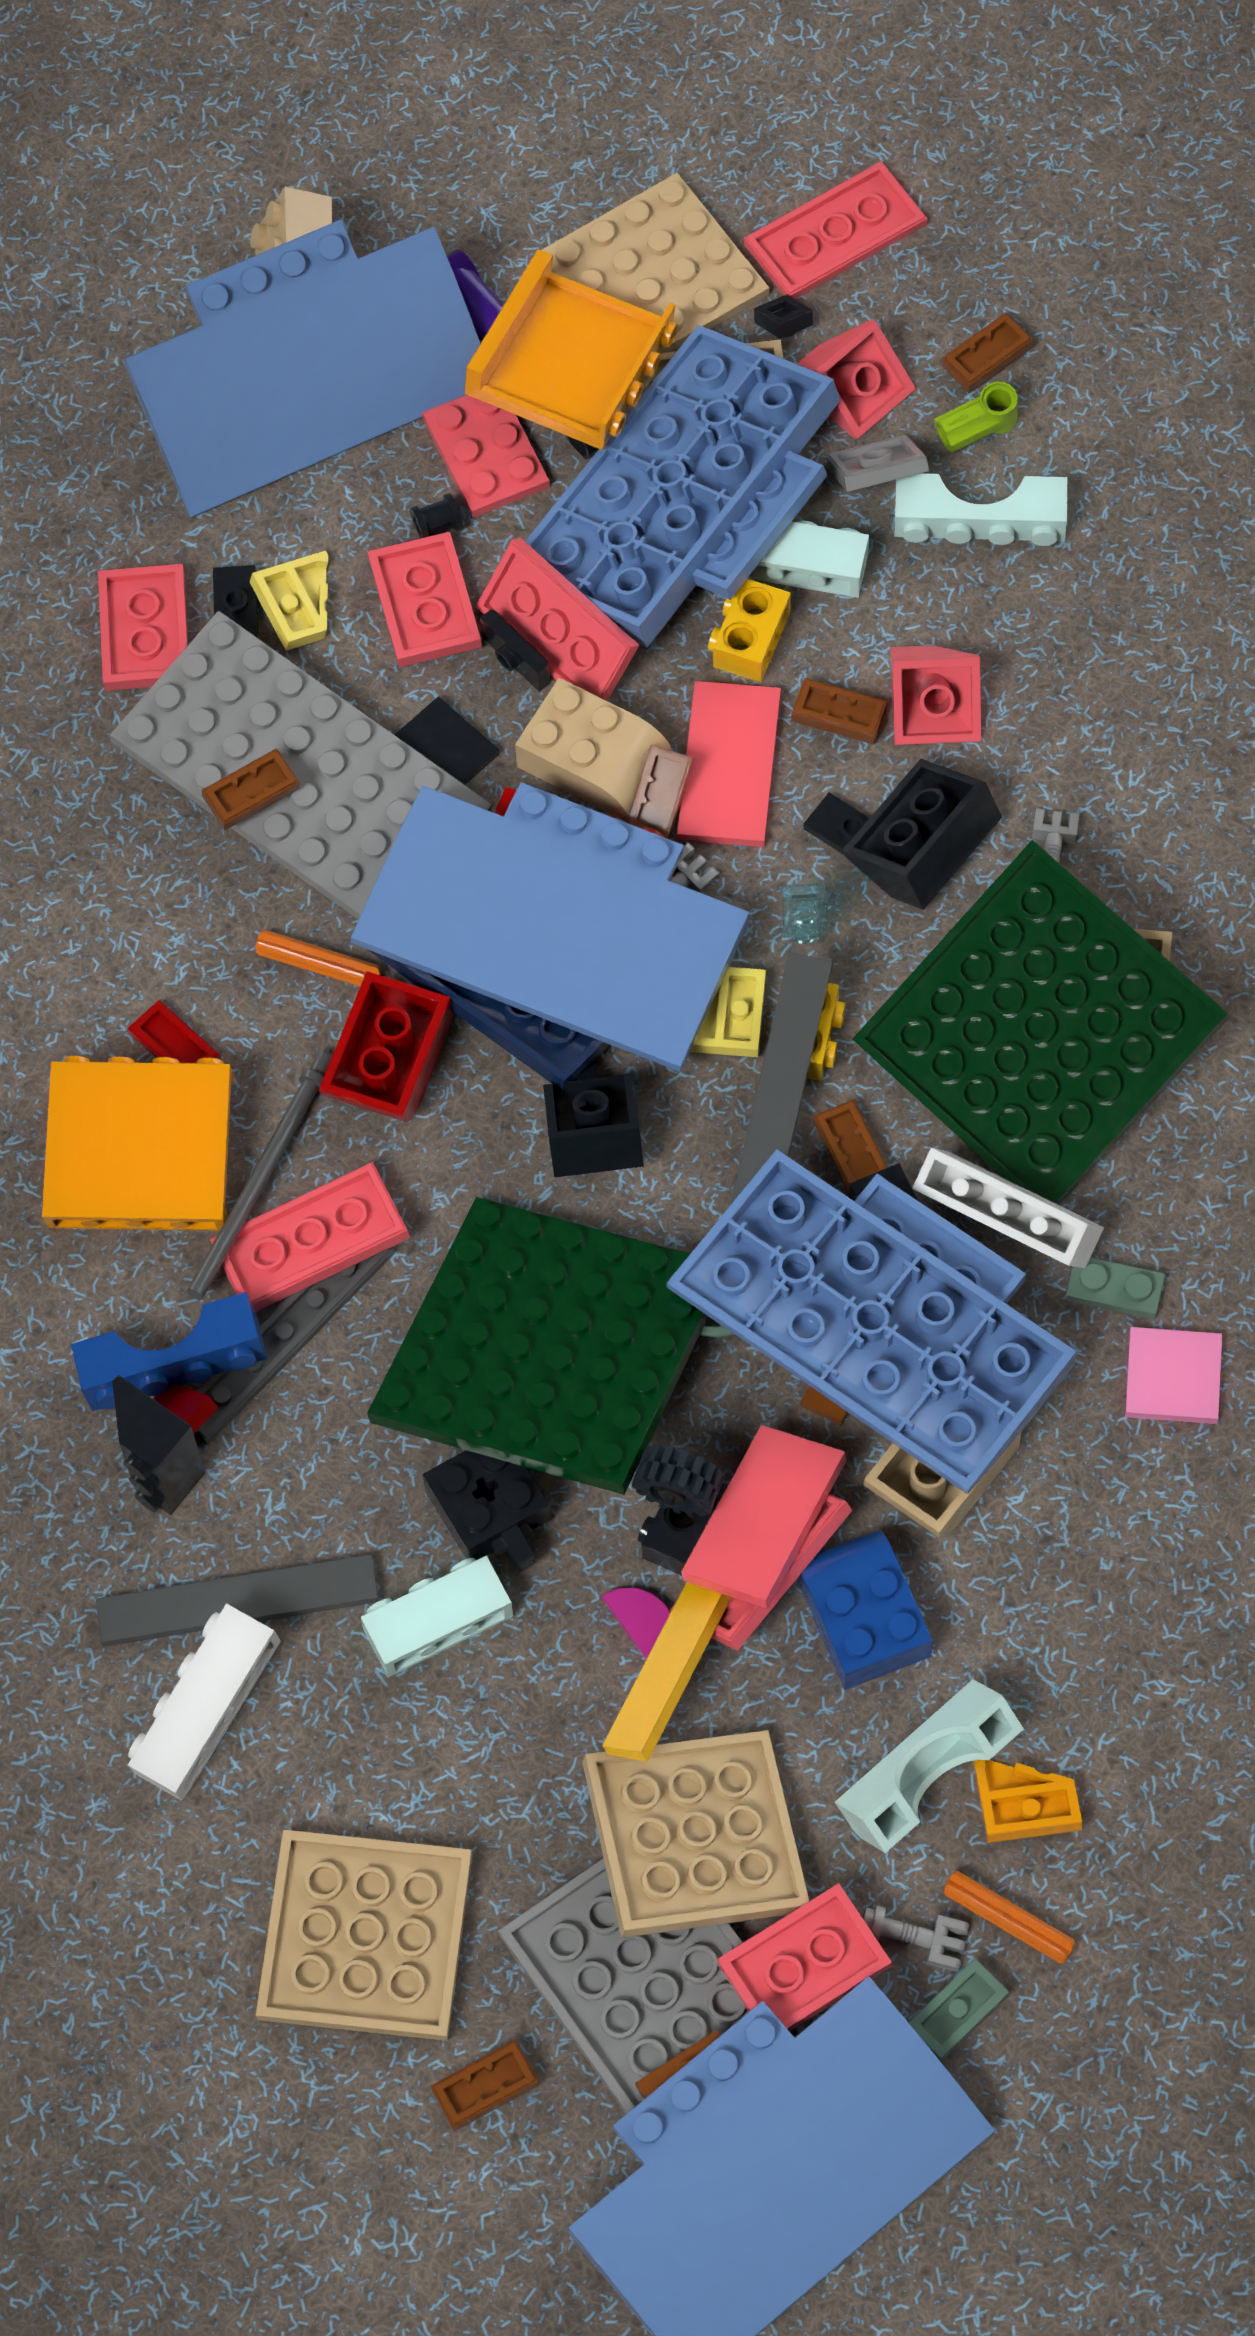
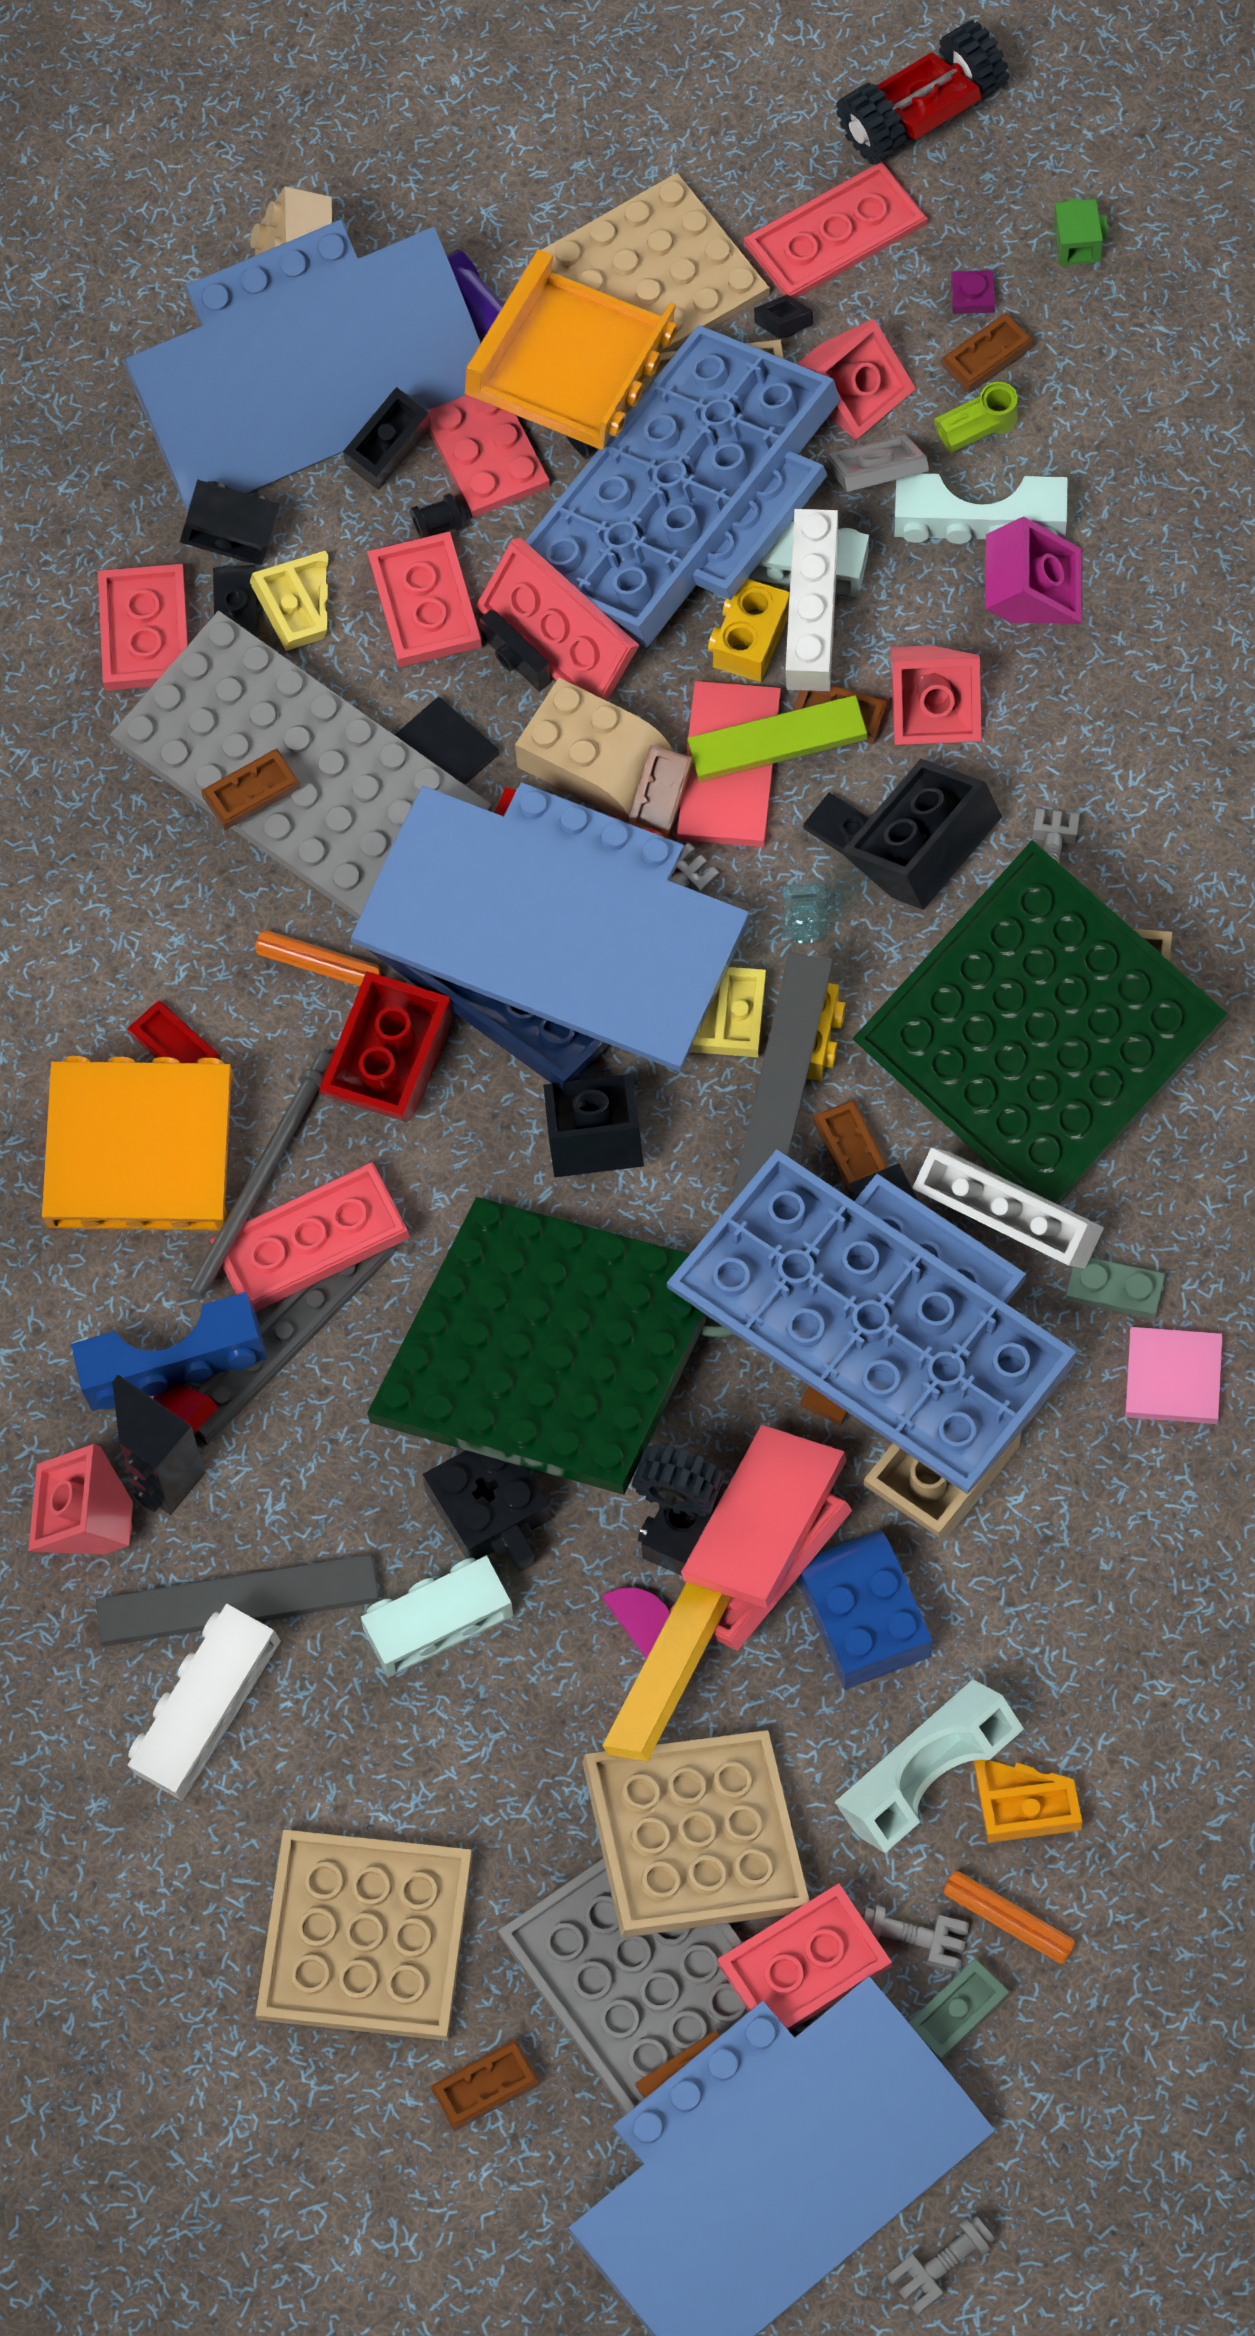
none -> coral slope [28,1444,133,1554]
none -> black brick [179,479,280,565]
none -> black brick [343,387,431,490]
none -> lime tile [687,695,867,782]
none -> white brick [786,509,839,691]
none -> plate [836,20,1009,165]
none -> light grey hinge [887,2216,995,2316]
none -> magenta plate [951,270,995,314]
none -> dark pink slope [985,516,1081,624]
none -> bright green brick [1053,198,1108,266]

